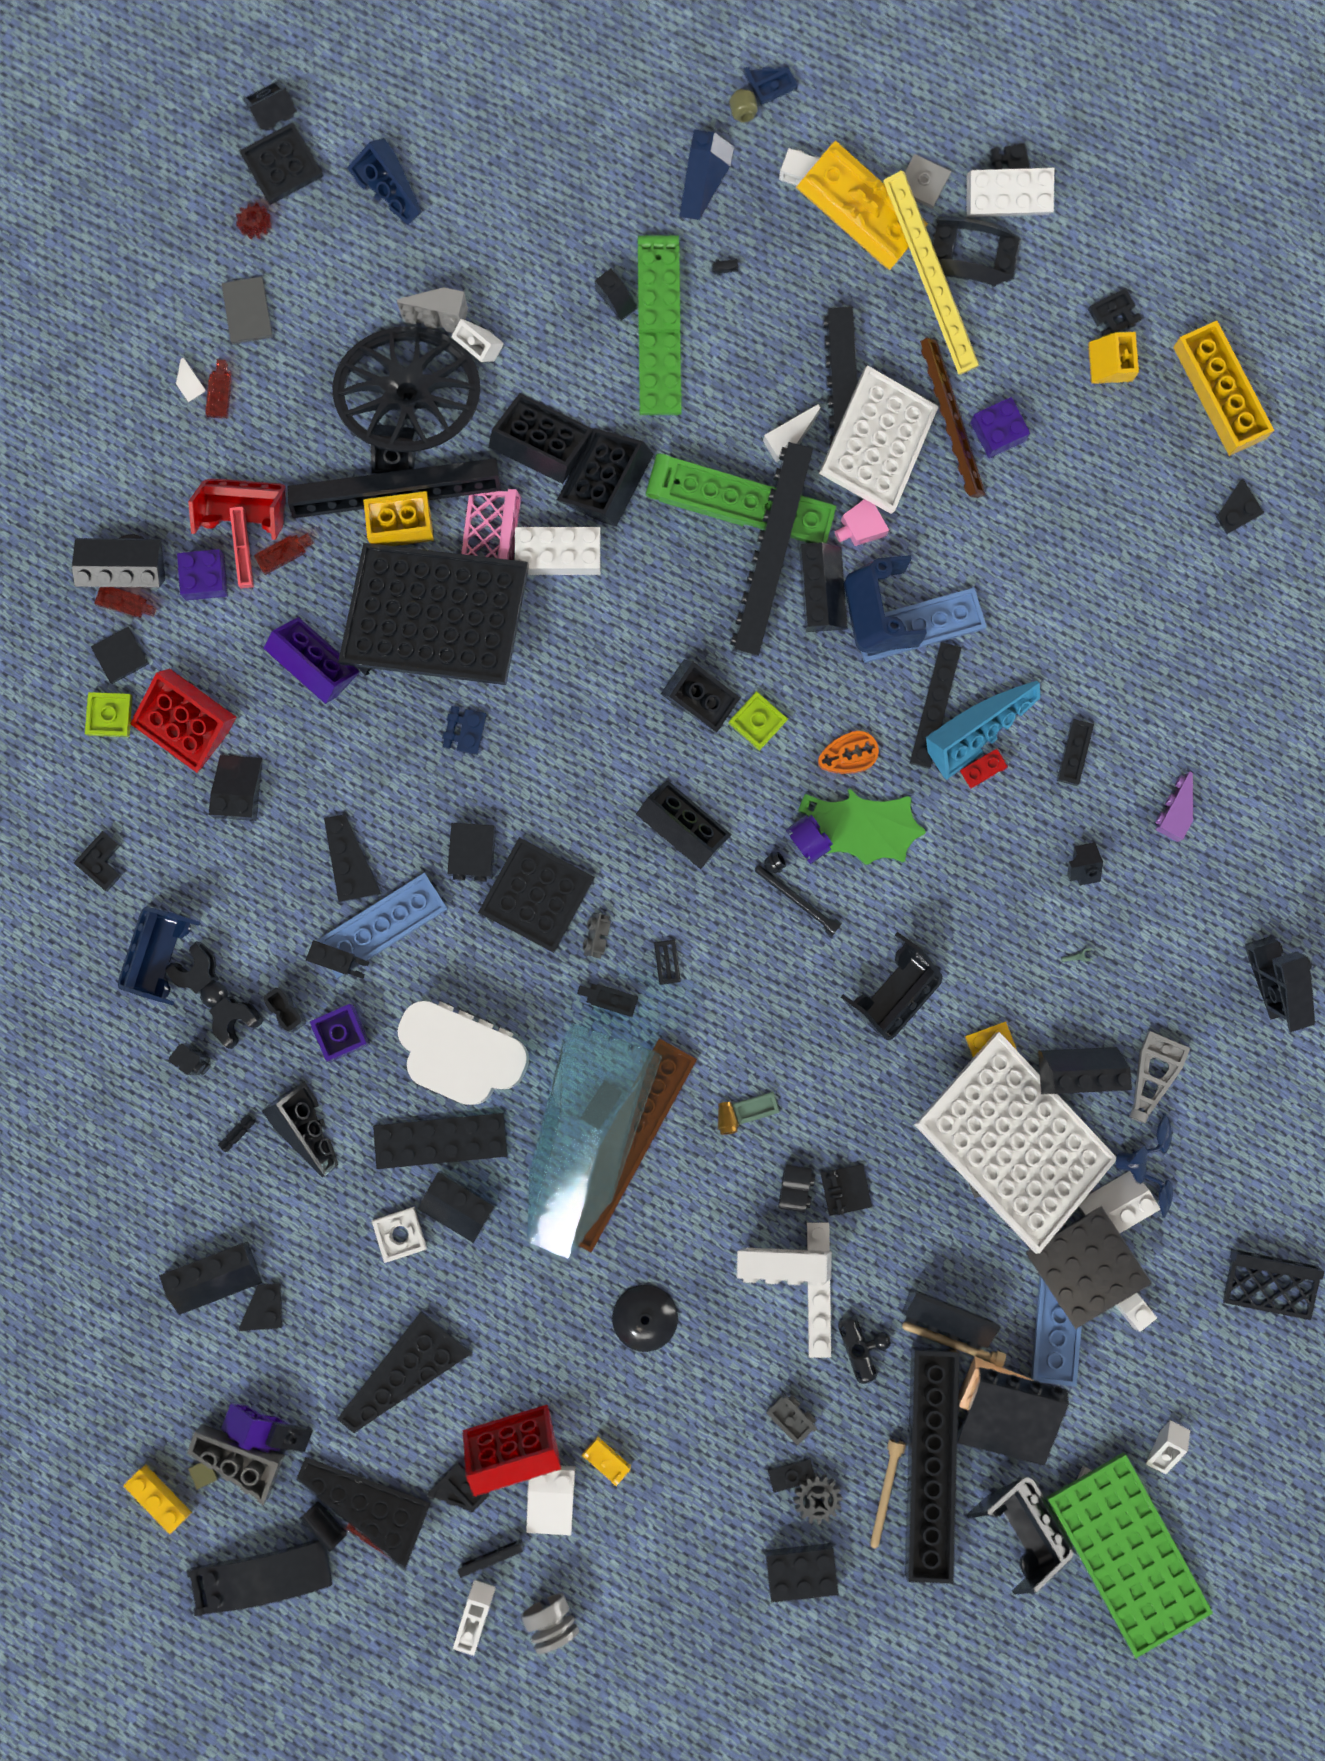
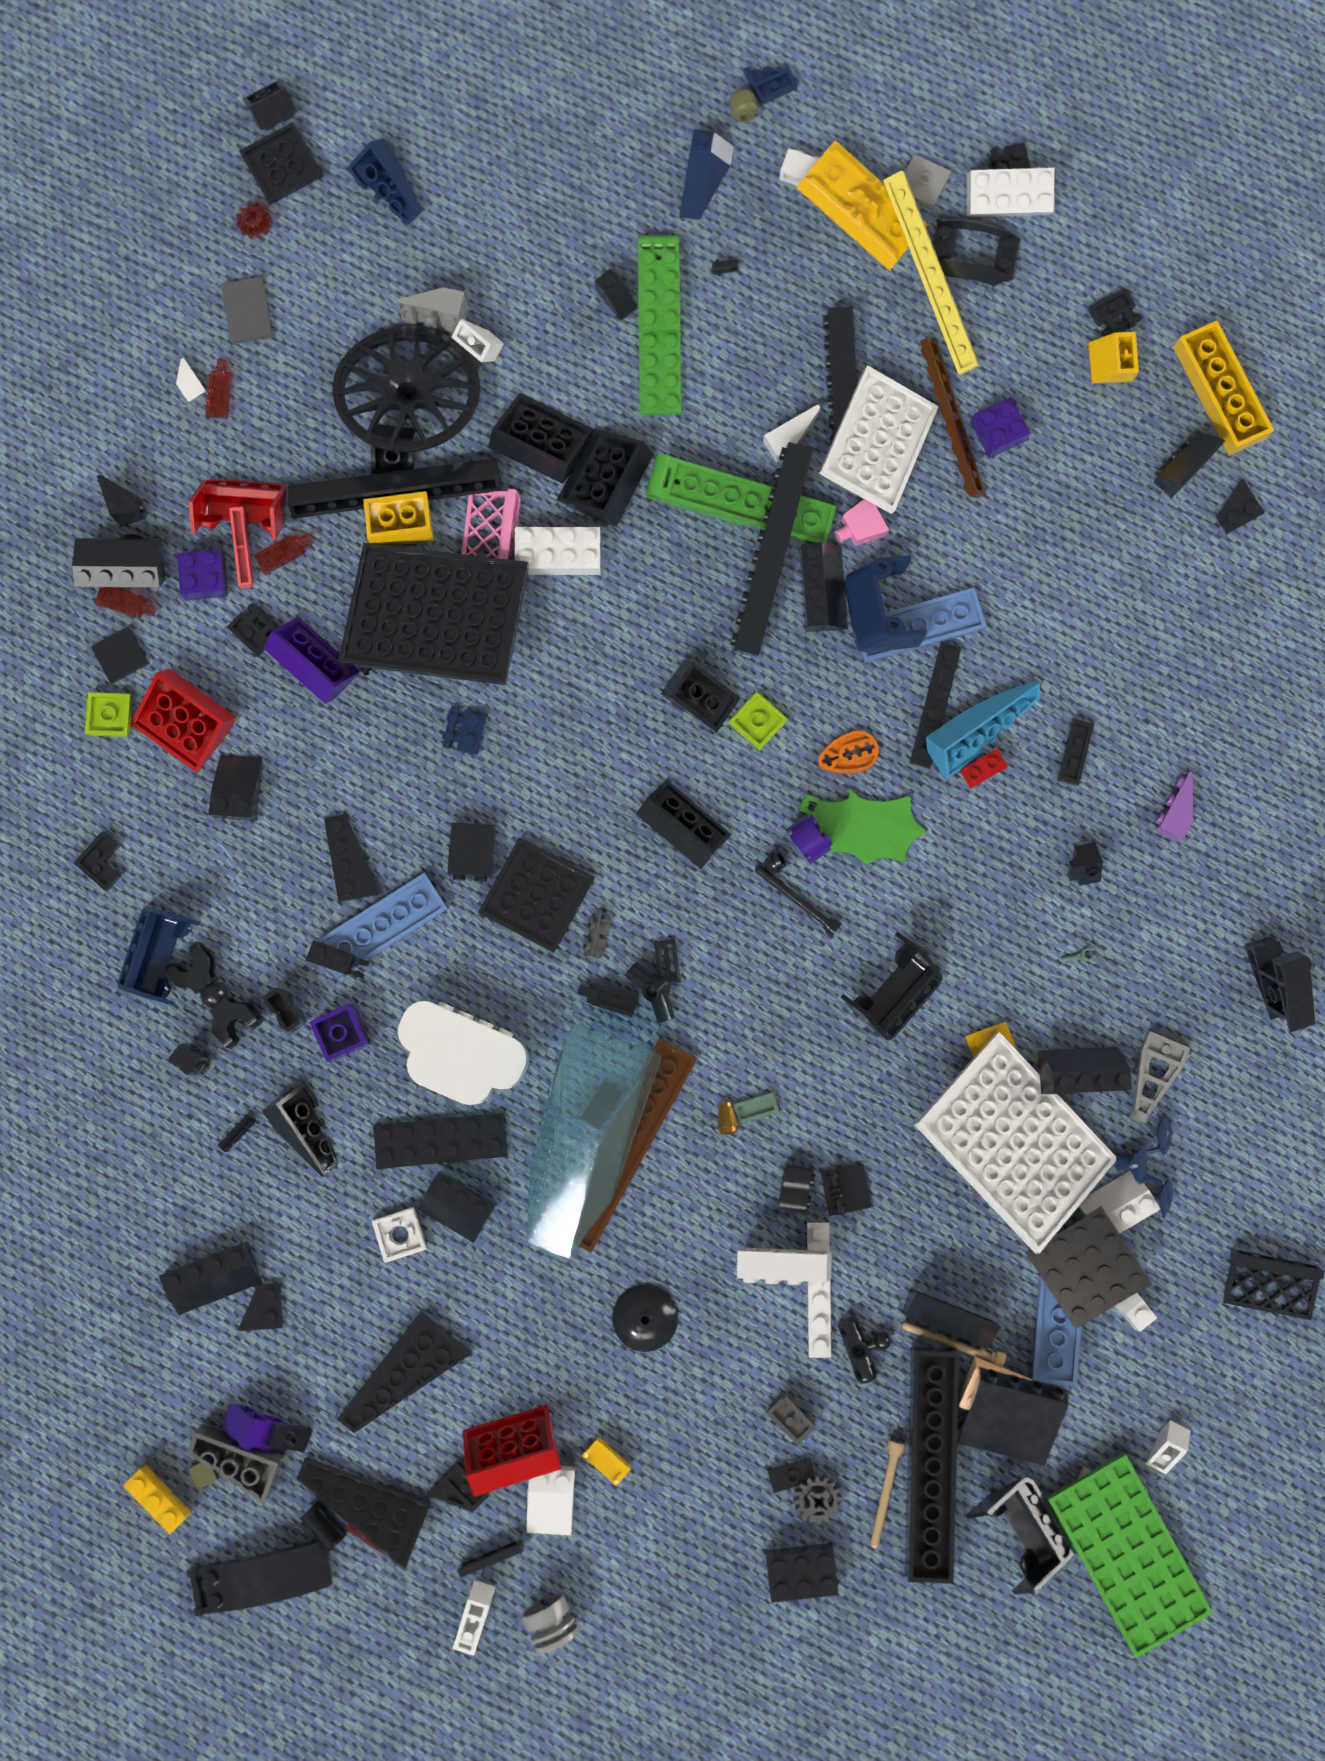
none -> black slope [97,475,146,527]
none -> black plate [227,603,279,657]
none -> black piece [626,962,675,1023]
none -> black slope [1153,432,1225,499]

